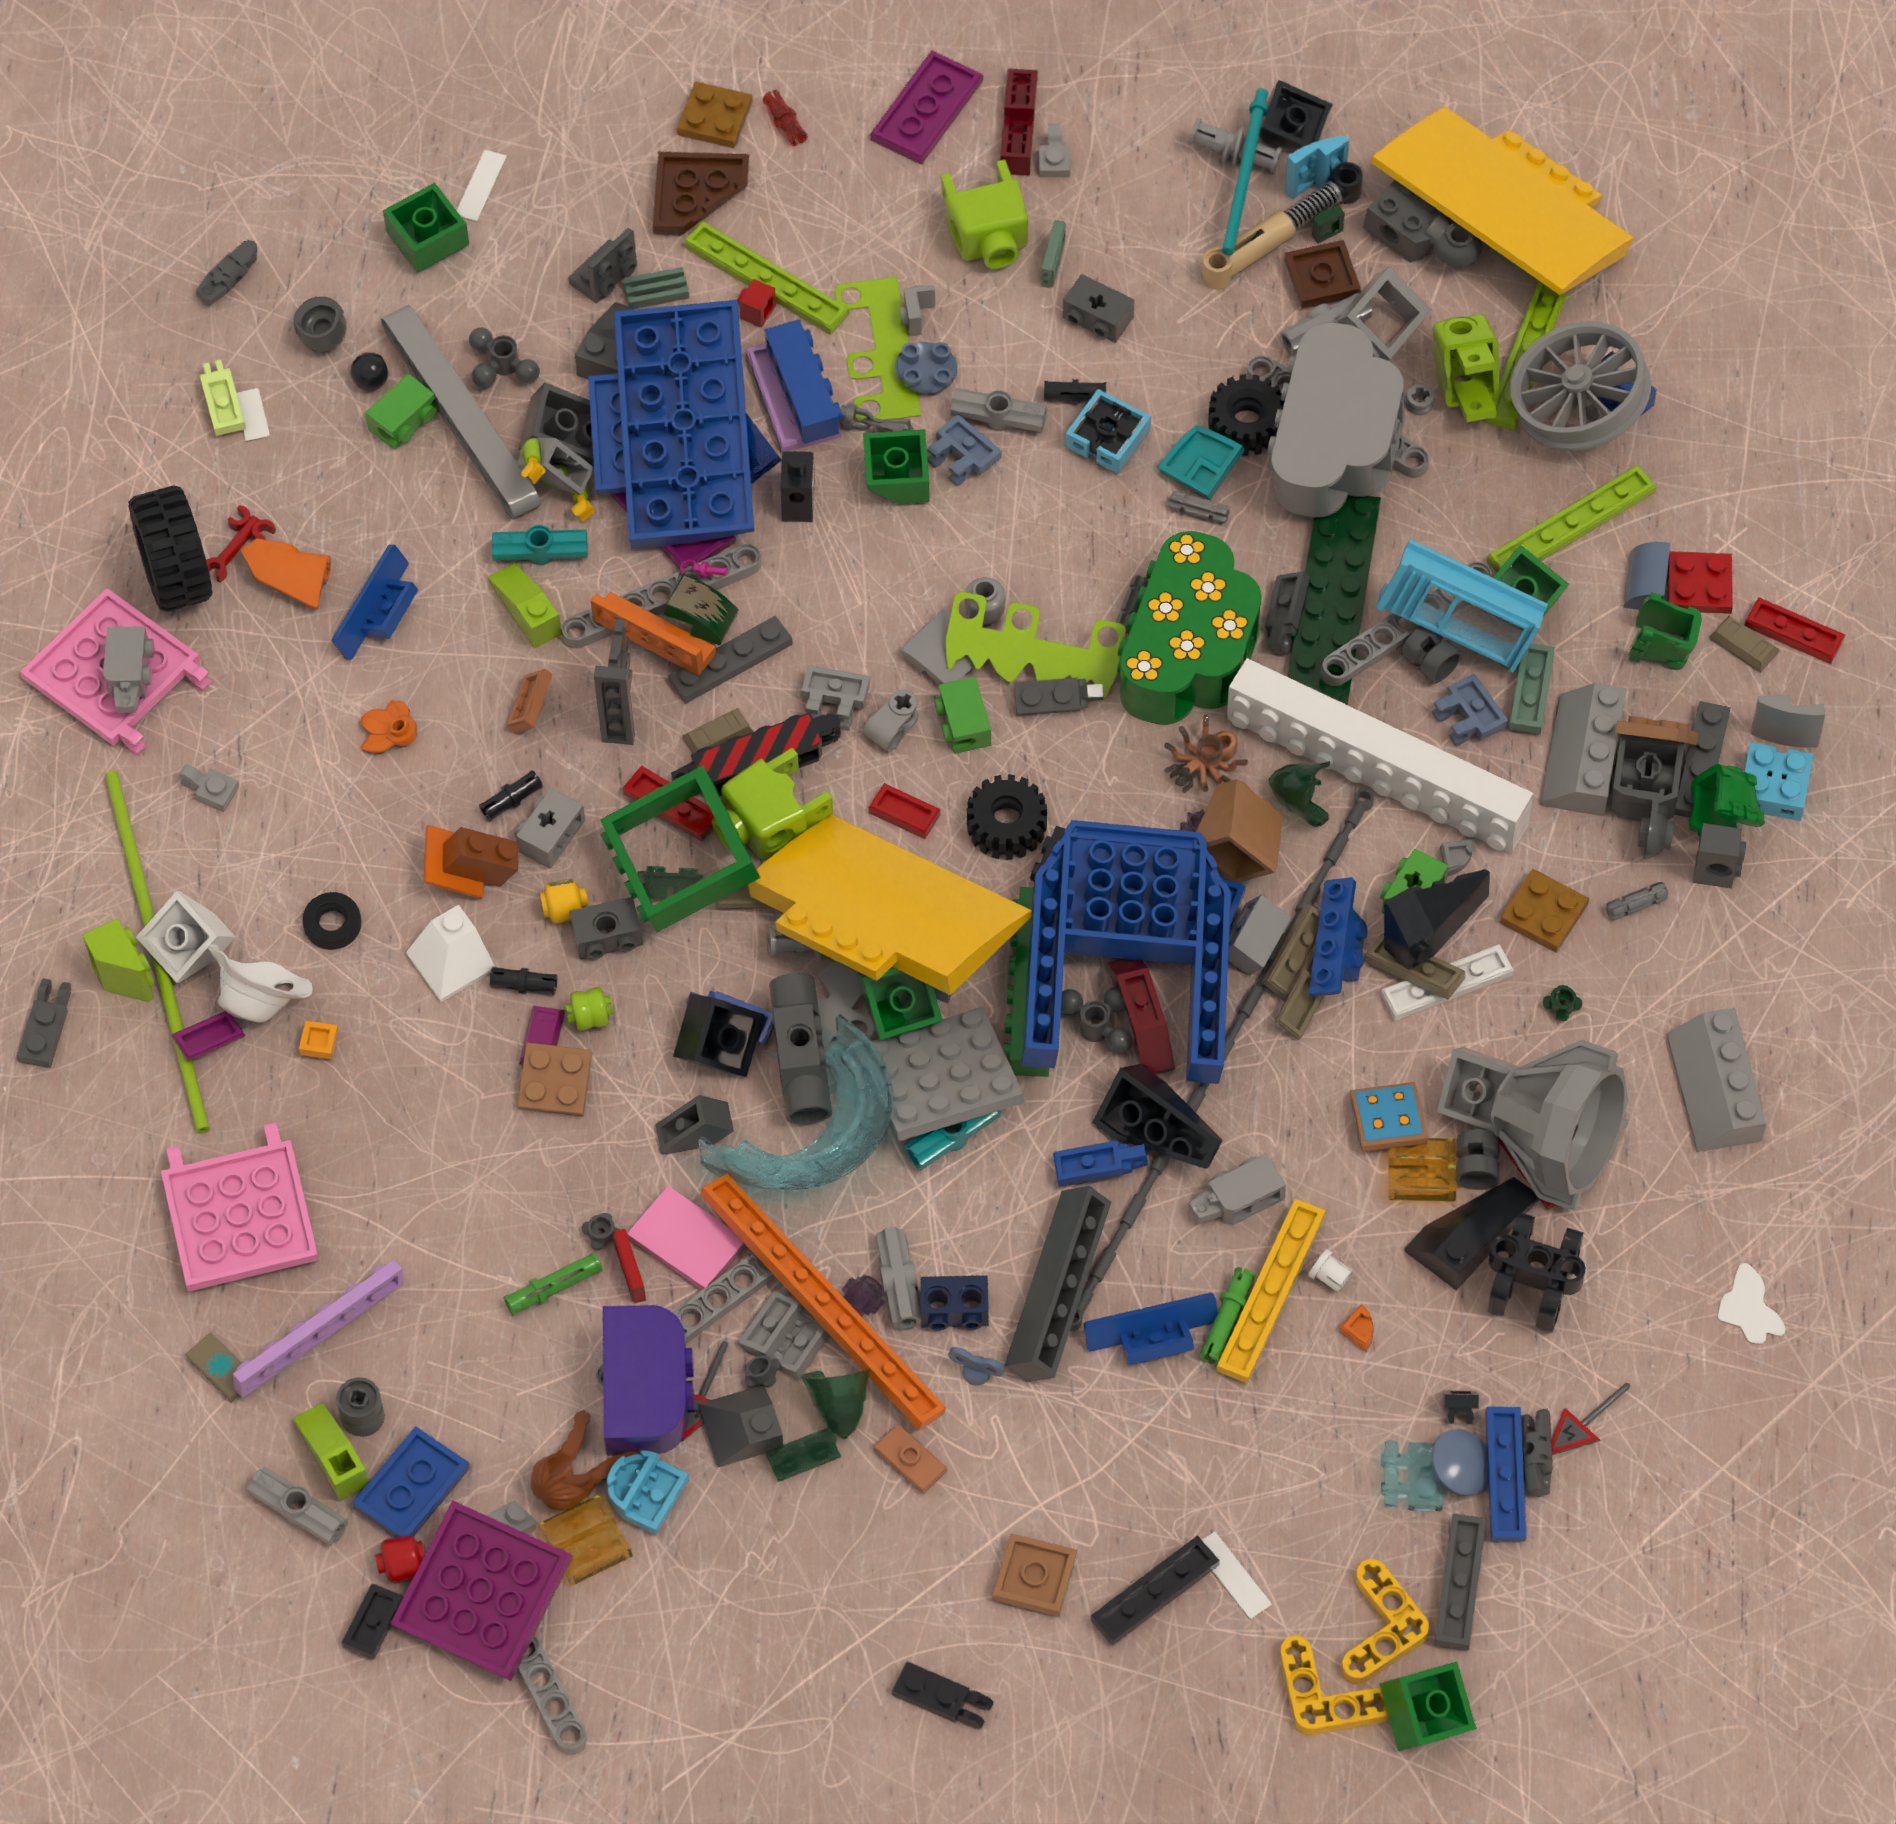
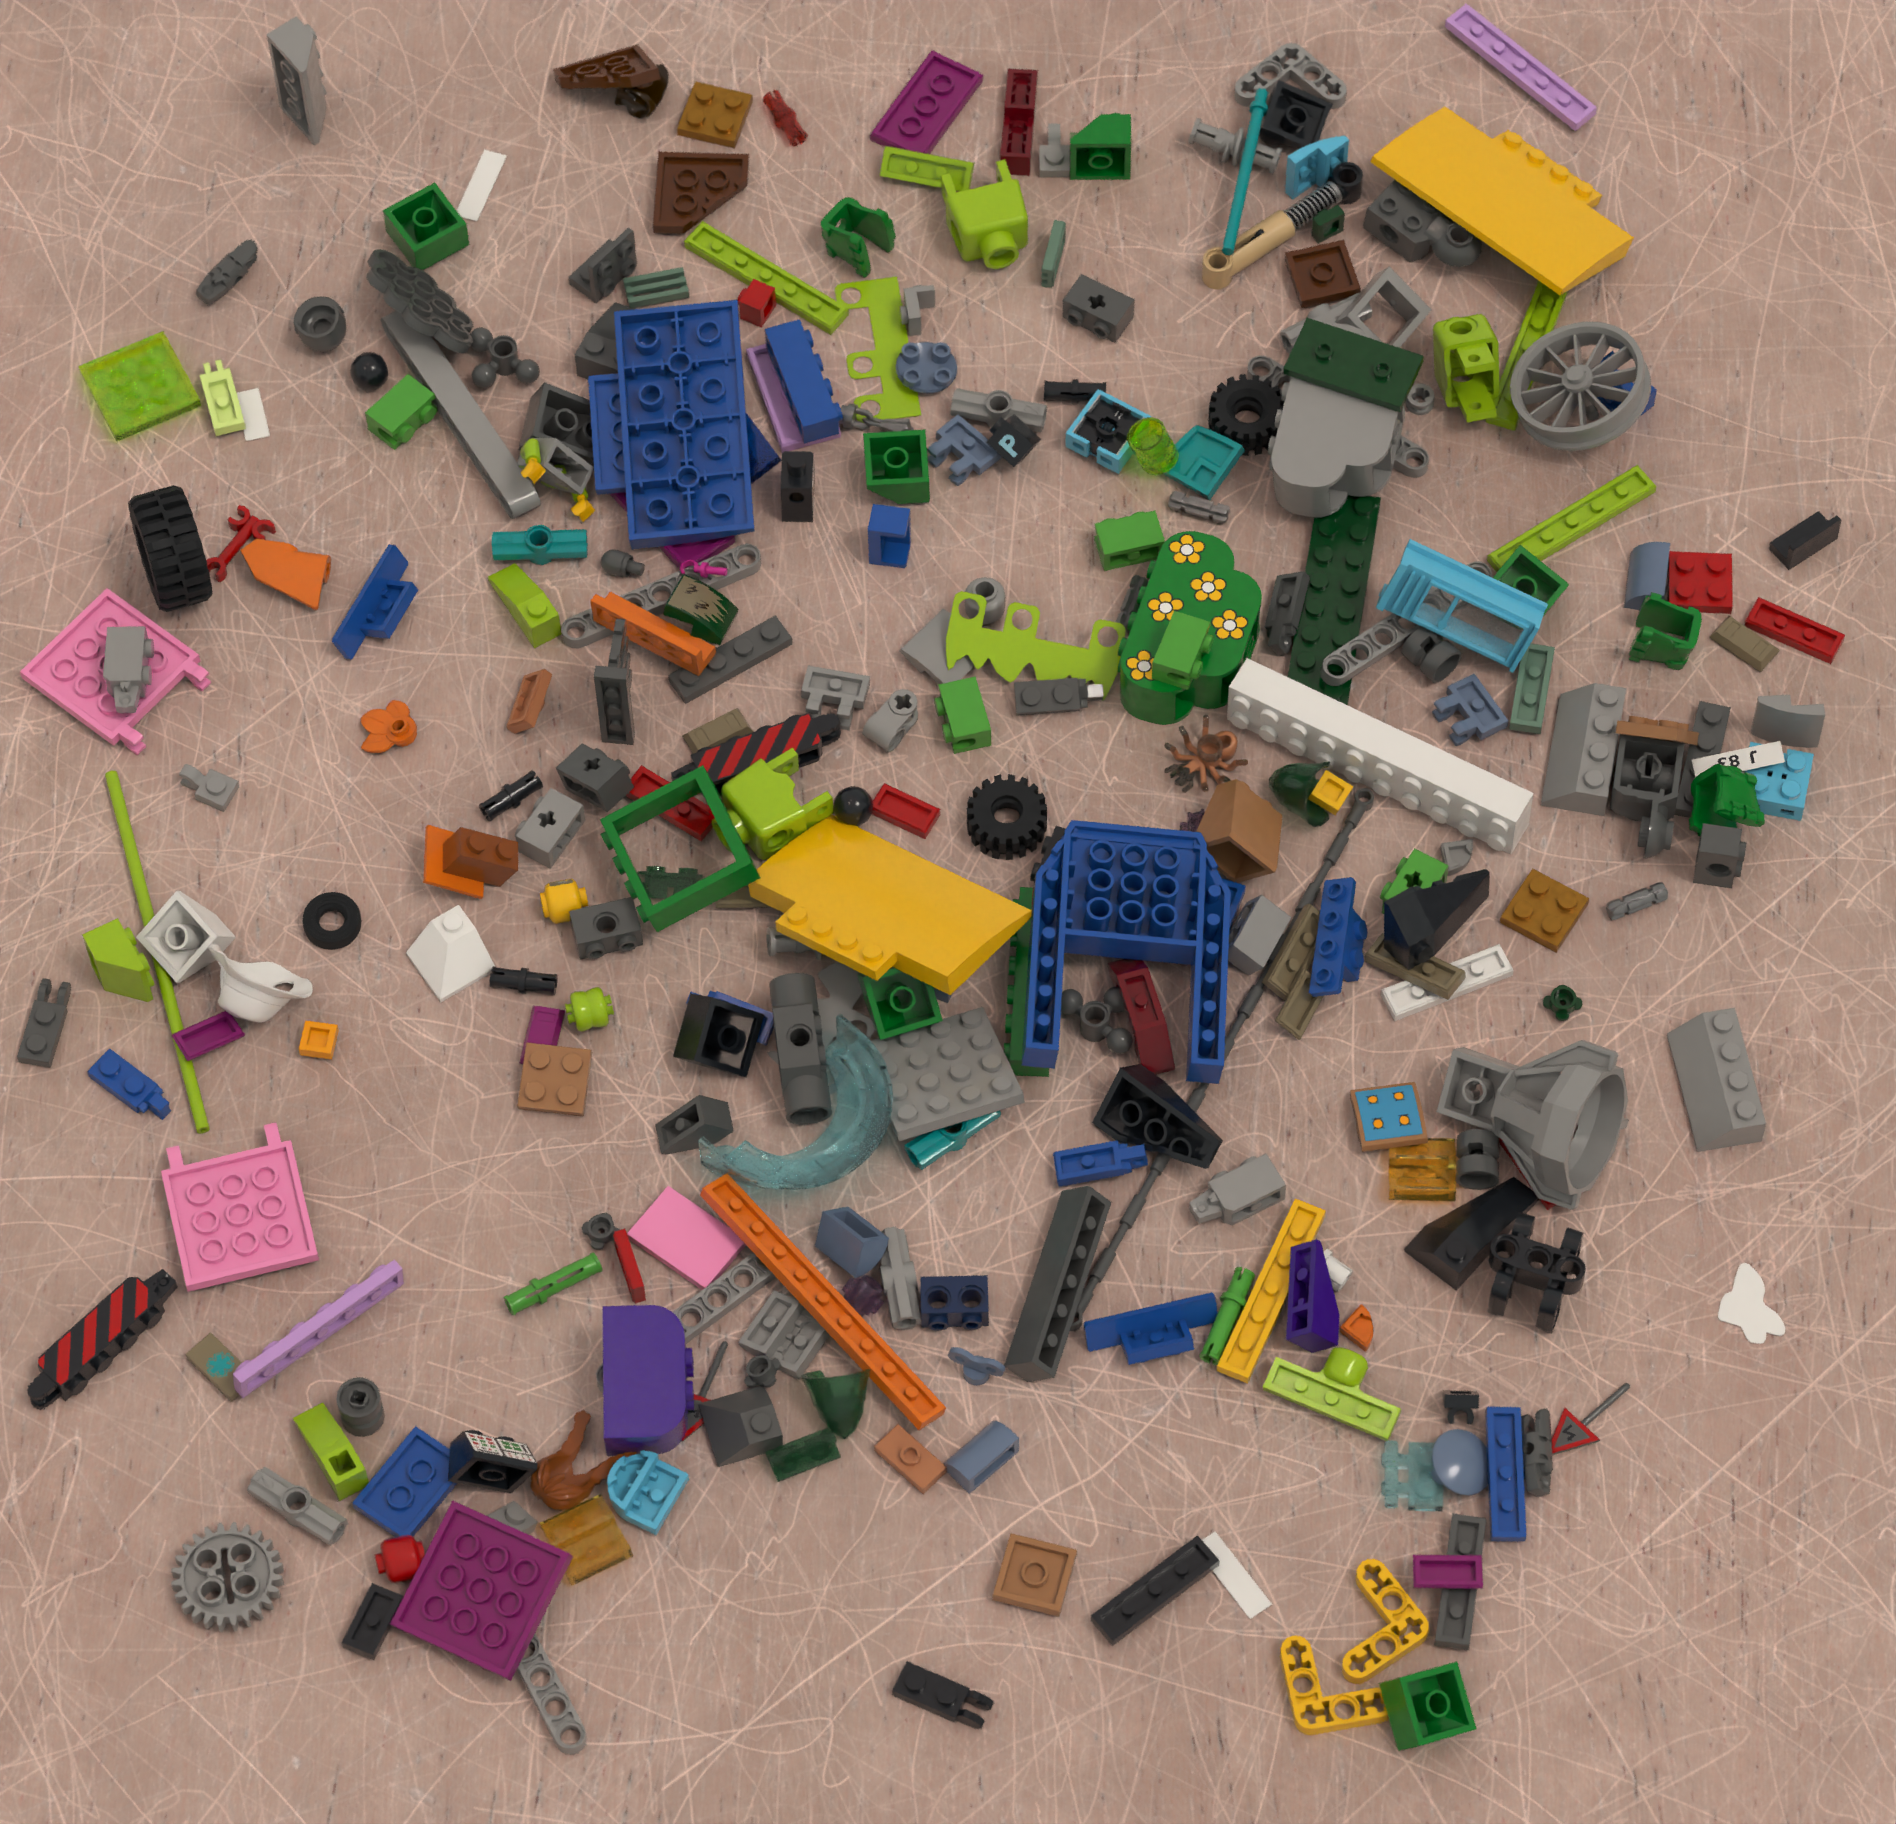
none -> black hinge [27,1269,177,1410]
none -> clear neon green plate [78,331,201,442]
none -> blue hinge [87,1048,171,1120]
none -> light grey gear [171,1522,284,1632]
none -> light grey slope [266,16,326,145]
none -> dark grey plate [366,249,474,353]
none -> black slope [448,1430,538,1494]
none -> reddish brown plate [553,44,661,89]
none -> dark grey brick [556,743,634,812]
none -> dark grey cylinder [601,549,645,577]
none -> dark brown piece [614,64,669,119]
none -> sand blue brick [815,1207,889,1278]
none -> green piece [821,197,896,277]
none -> black piece [833,786,873,826]
none -> blue panel [868,504,911,568]
none -> lime plate [880,146,975,191]
none -> sand blue brick [943,1420,1019,1494]
none -> black brick [987,414,1041,467]
none -> green slope [1070,113,1131,180]
none -> bright green brick [1094,510,1165,571]
none -> clear neon green wheel [1127,417,1179,475]
none -> bright green brick [1152,611,1214,690]
none -> light grey beam [1234,43,1347,109]
none -> lime plate [1263,1347,1401,1442]
none -> dark green plate [1283,318,1424,412]
none -> dark purple slope [1286,1239,1340,1353]
none -> yellow tile [1308,770,1353,816]
none -> magenta tile [1413,1555,1483,1589]
none -> lavender plate [1445,3,1597,131]
none -> white sticker [1692,741,1785,777]
none -> black panel [1769,511,1842,570]

